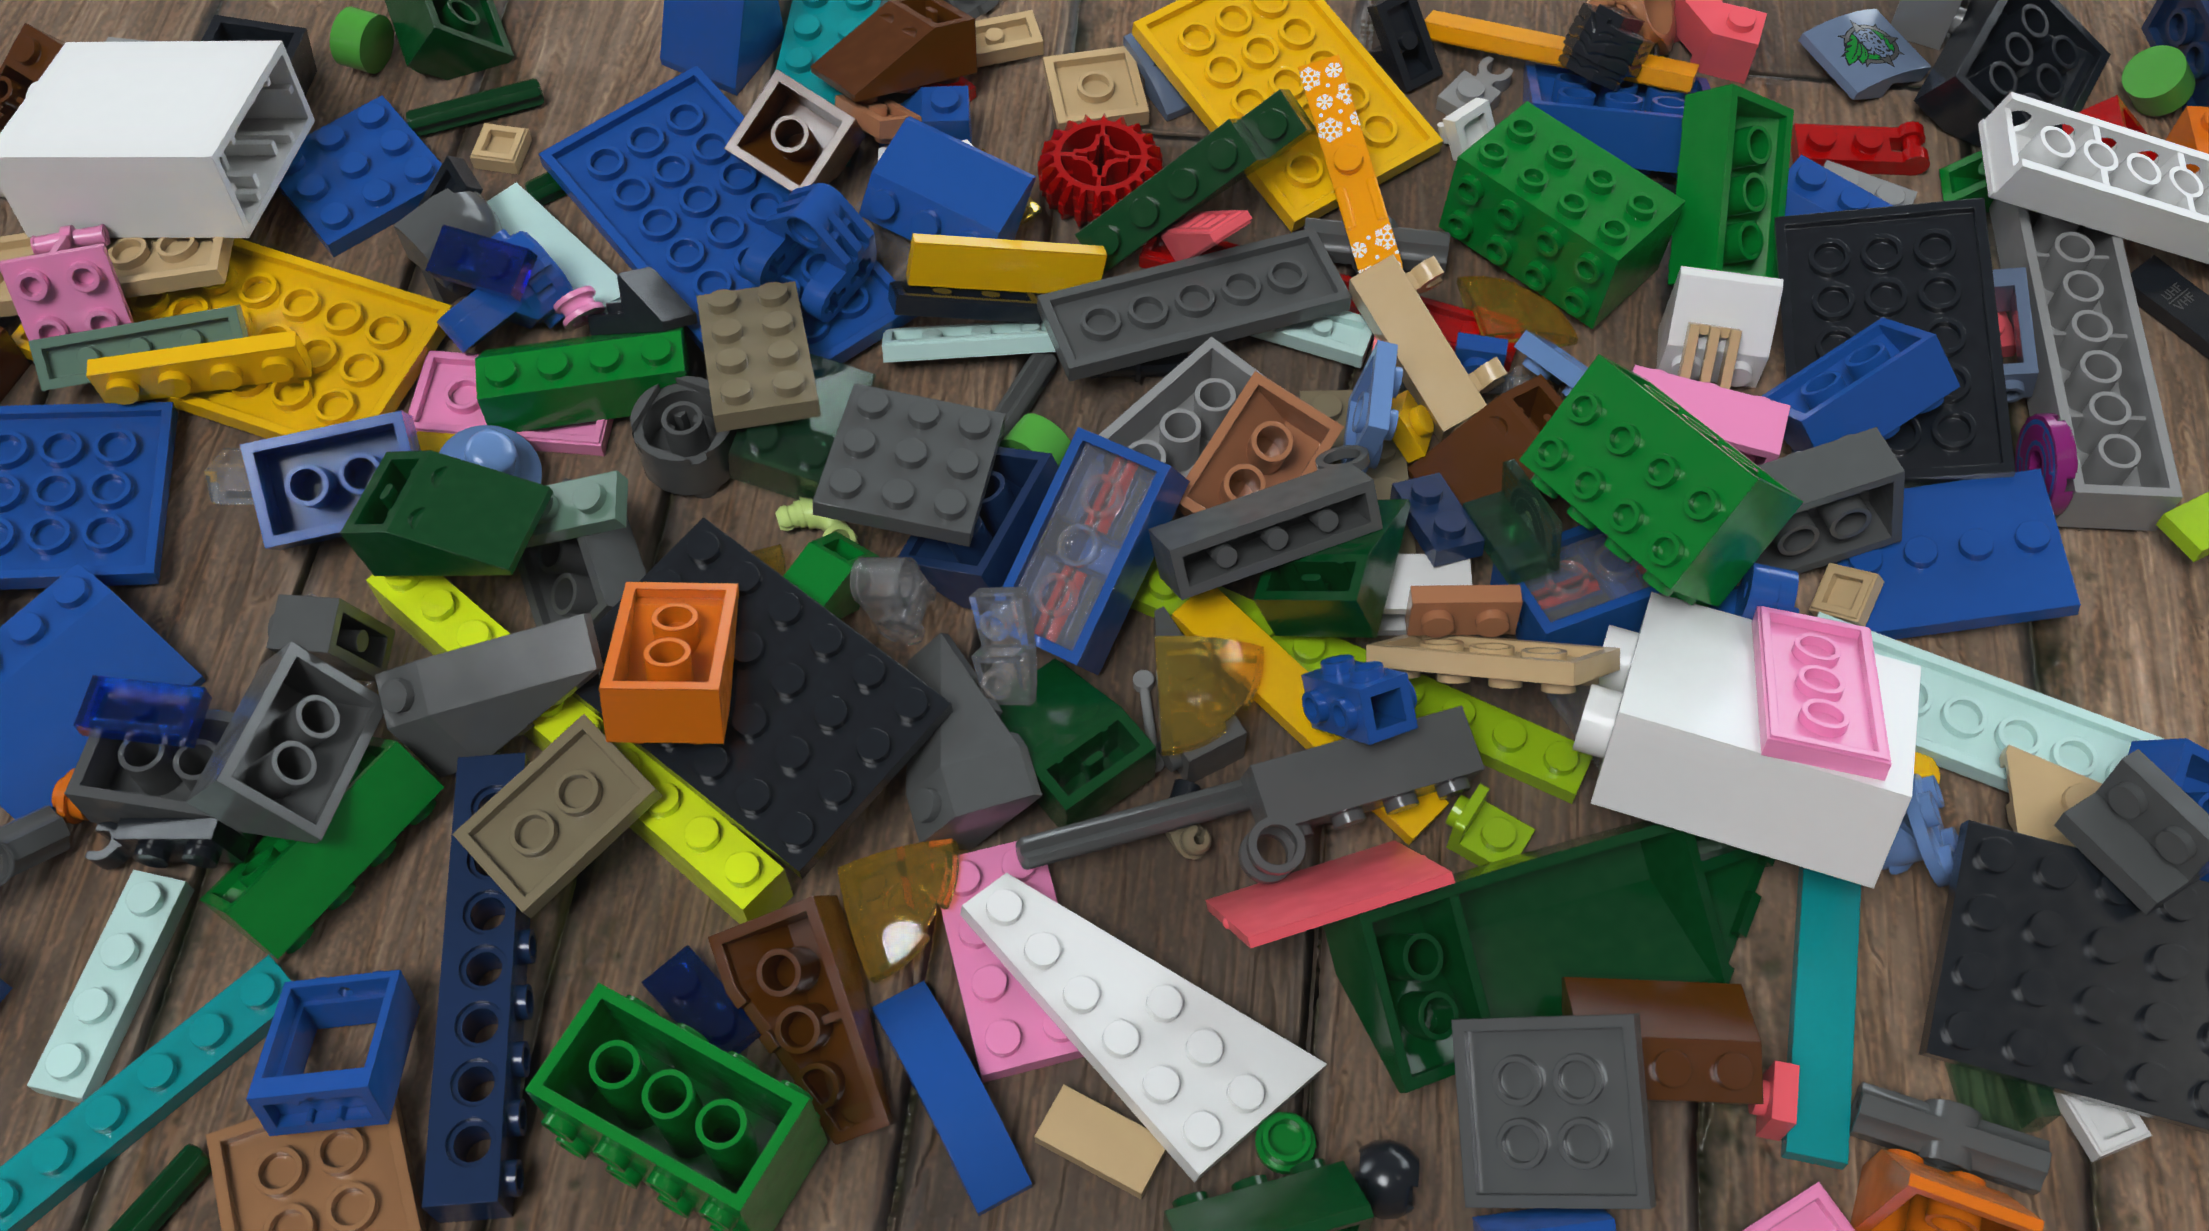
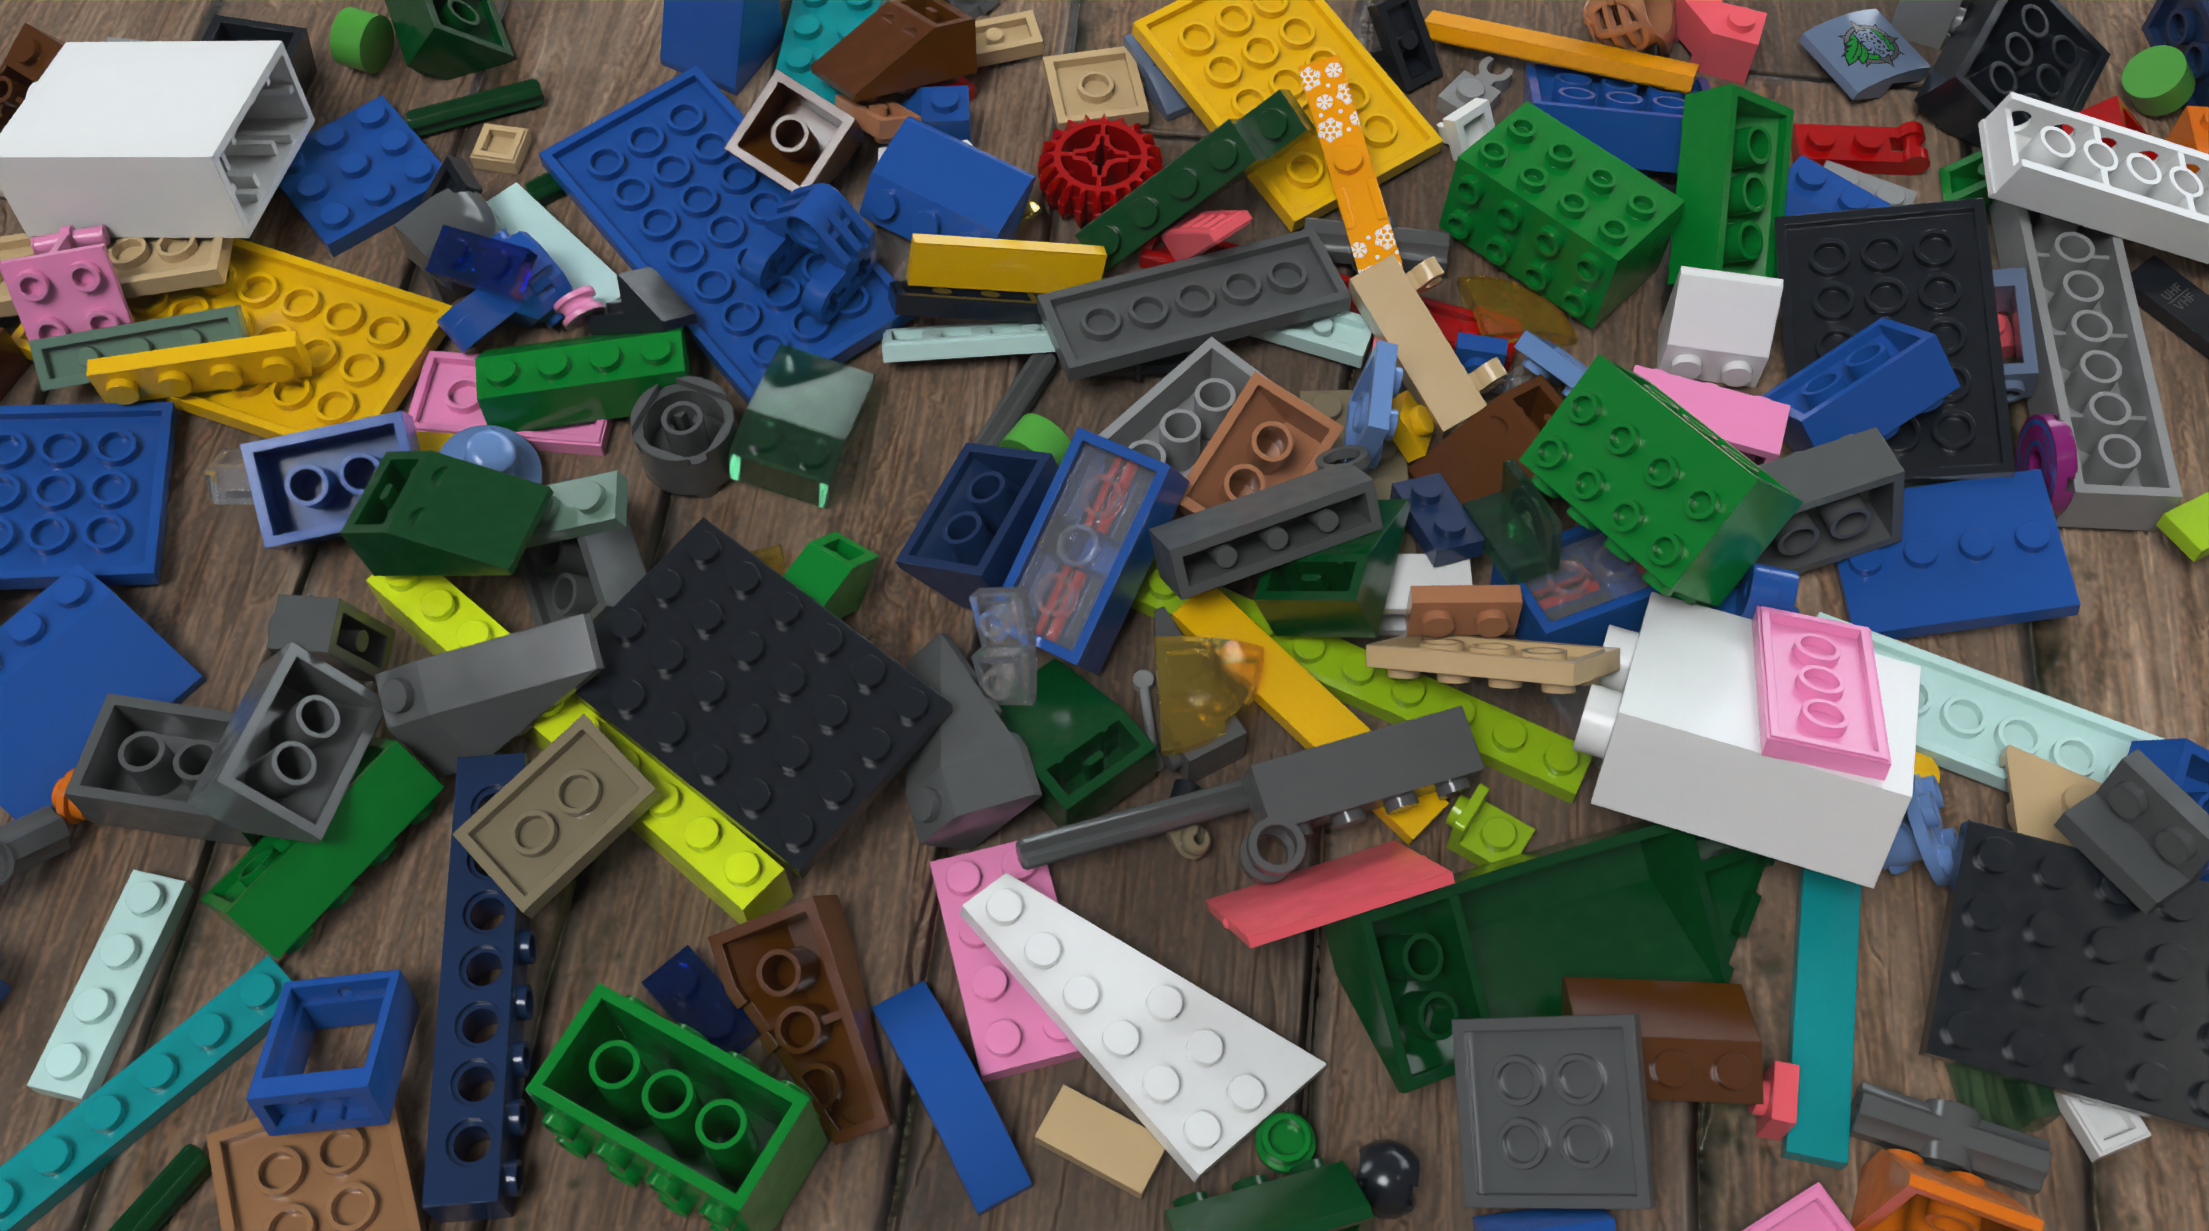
clear blue plate [73,675,212,748] -> none
black plate [85,818,251,870] -> none
orange slope [599,582,739,745] -> none
dark tan plate [697,281,821,433] -> none
yellowish green piece [775,496,858,544] -> none
dark grey plate [812,383,1006,547] -> none
clear yellow brick [837,838,959,984] -> none
clear piece [850,557,937,645] -> none
blue brick [1301,654,1418,745] -> none
black hair [1558,3,1655,91] -> none
tan tile [1678,322,1742,389] -> none
tan tile [1809,563,1885,627] -> none

